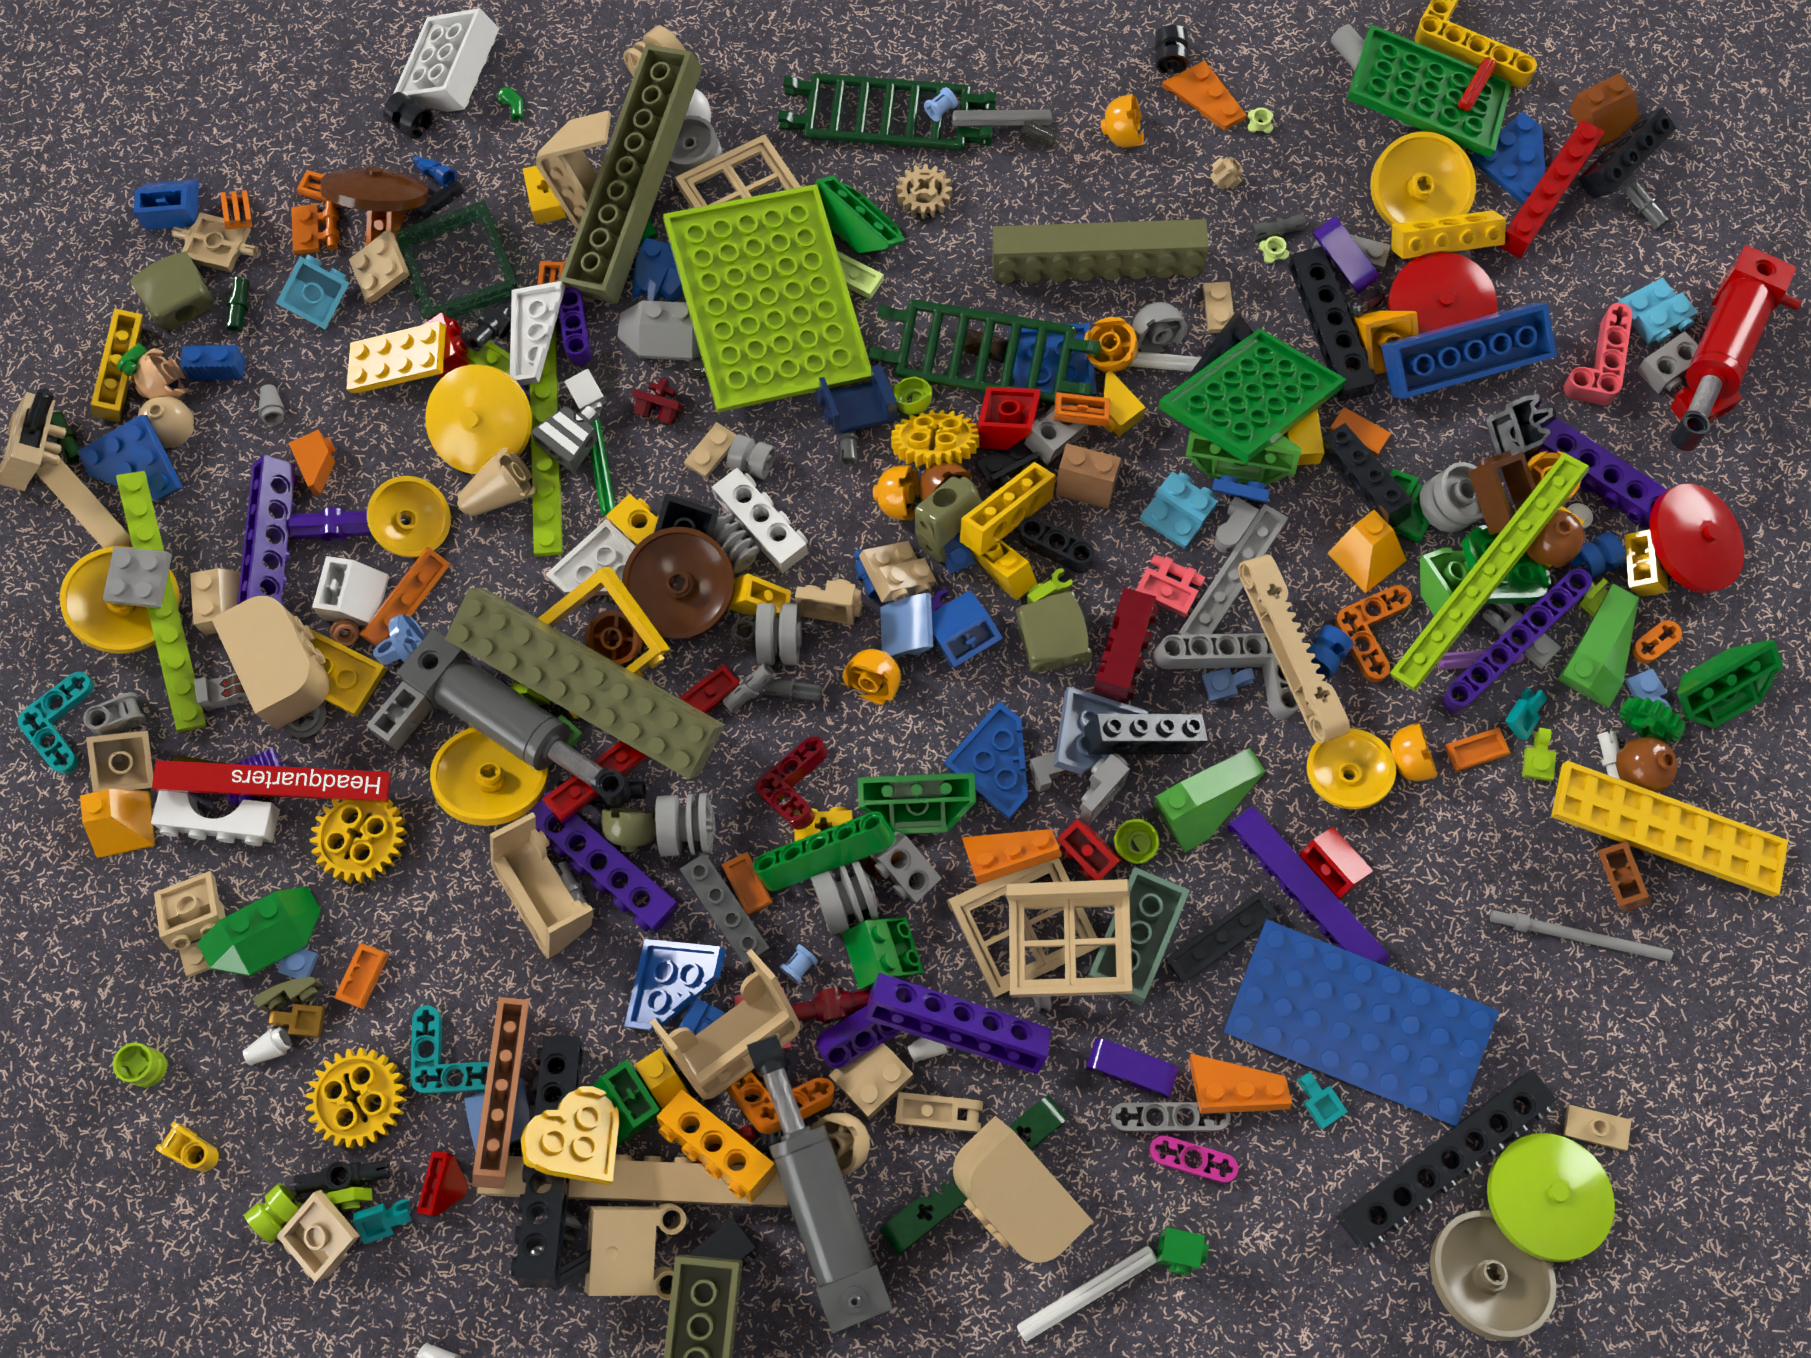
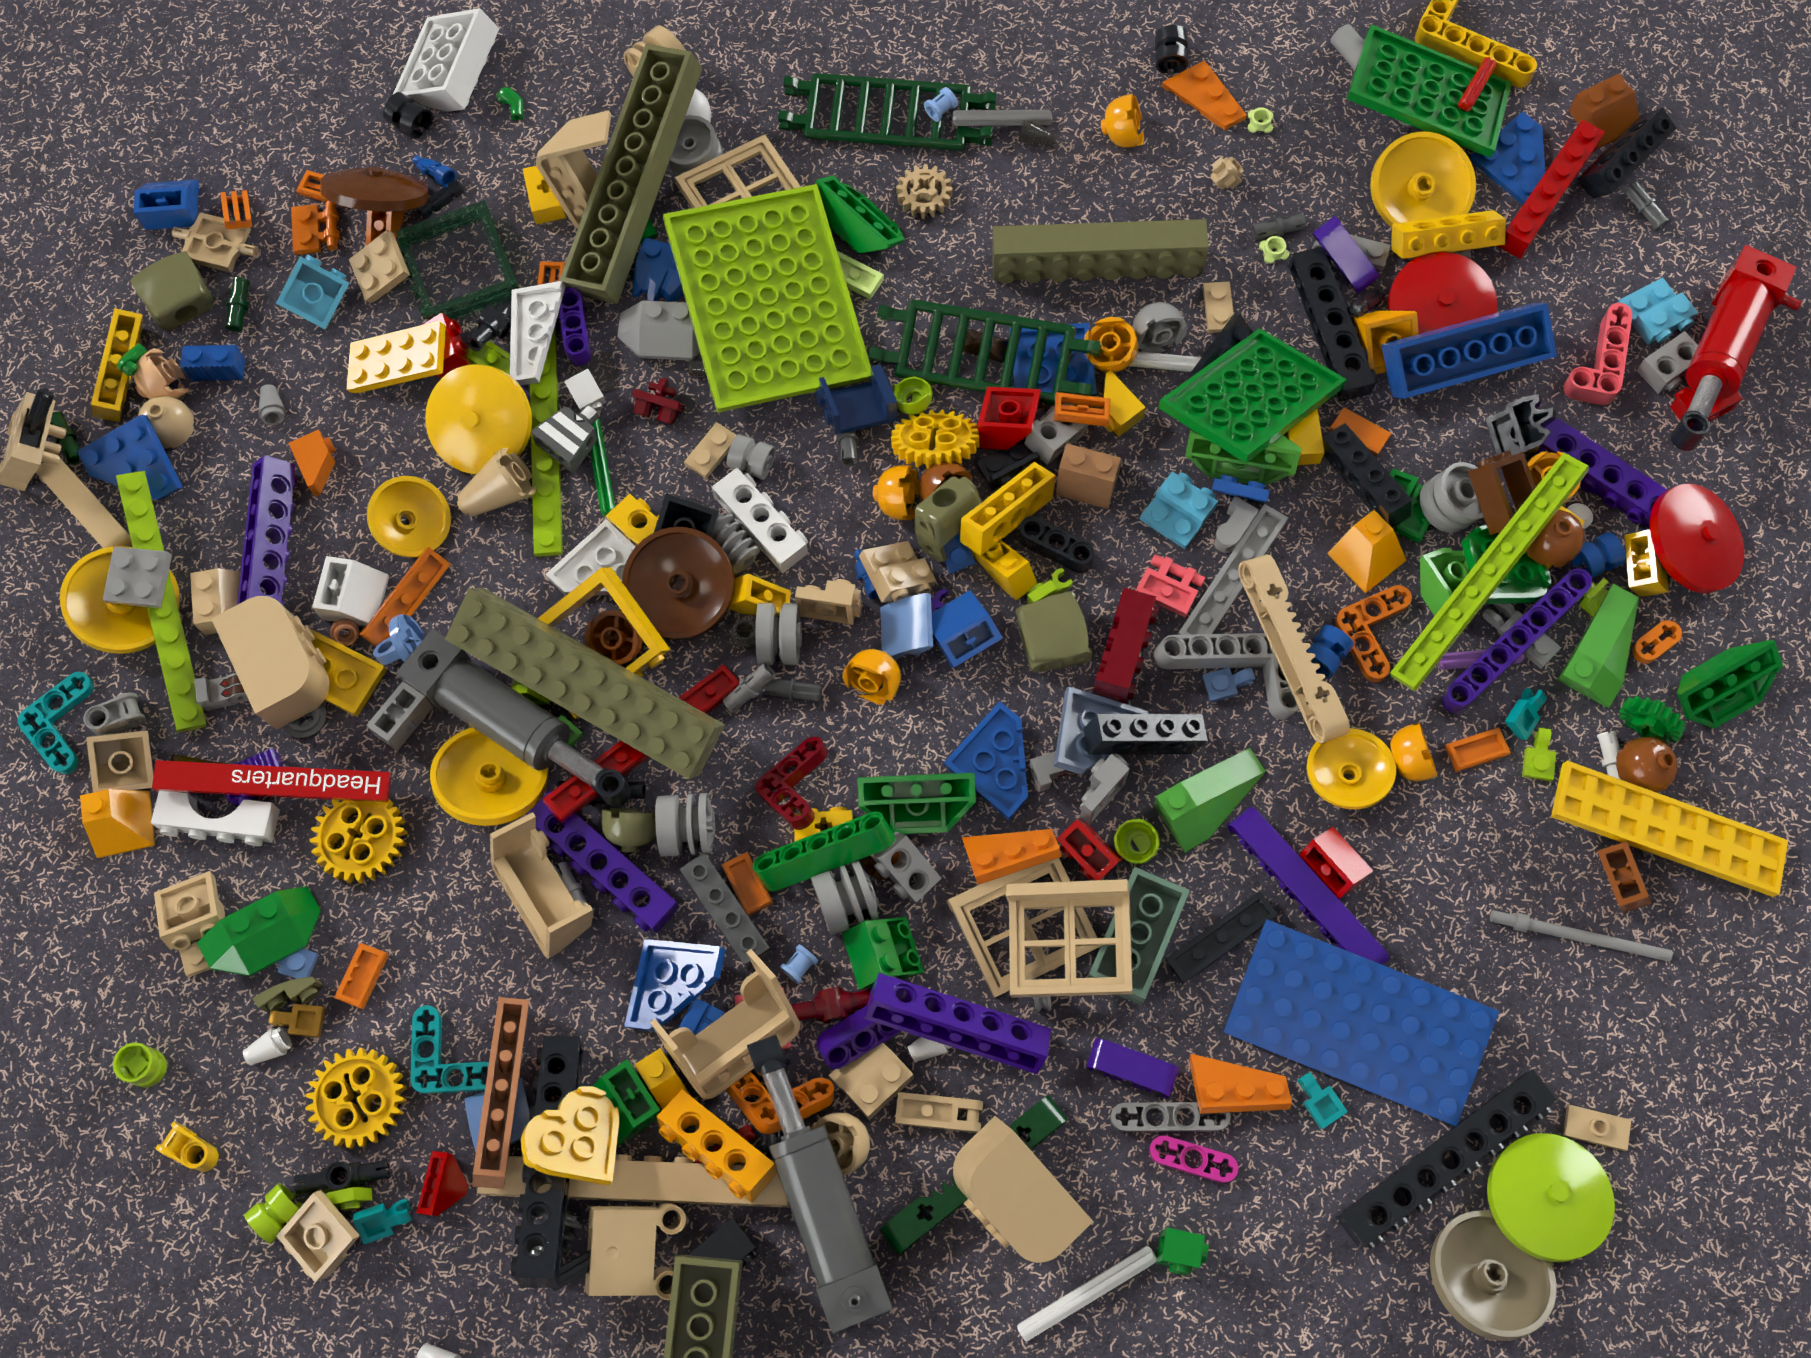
dark purple piece [289,507,372,542] -> none
medium blue plate [1625,668,1672,712] -> none

